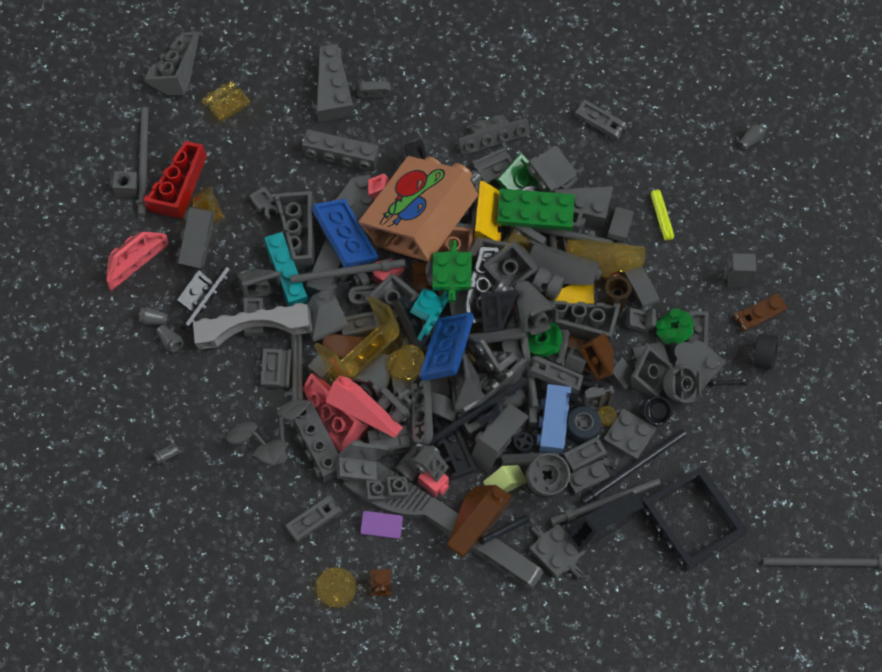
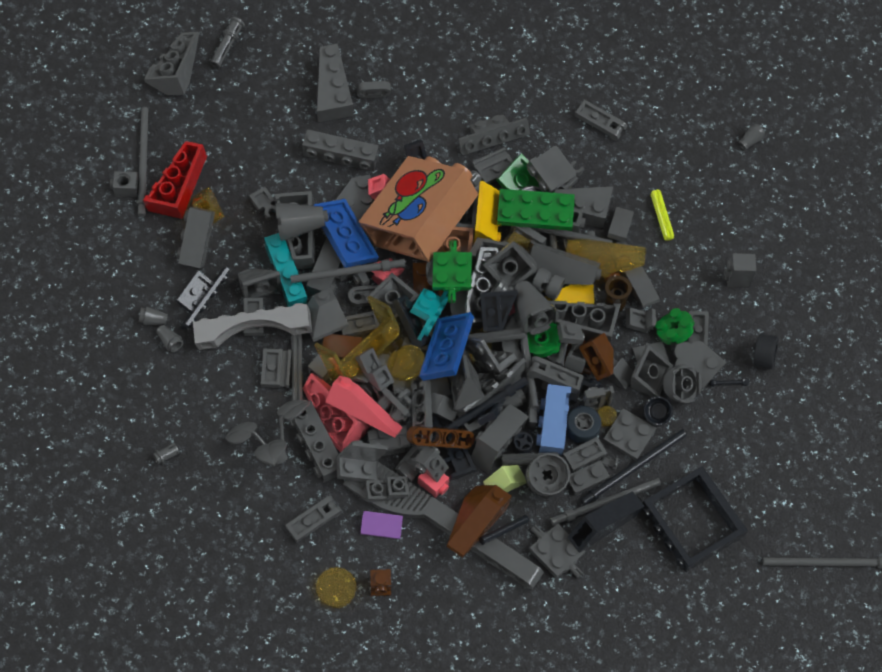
coral wedge [106,232,169,291] -> none
clear yellow plate [203,81,250,122] -> none
reddish brown plate [733,293,788,332] -> none
none -> dark grey pin [210,17,245,69]
none -> dark grey cone [276,203,329,241]
none -> dark grey slope [355,348,394,391]
none -> reddish brown beam [407,426,475,449]
none -> dark grey bracket [557,322,584,351]

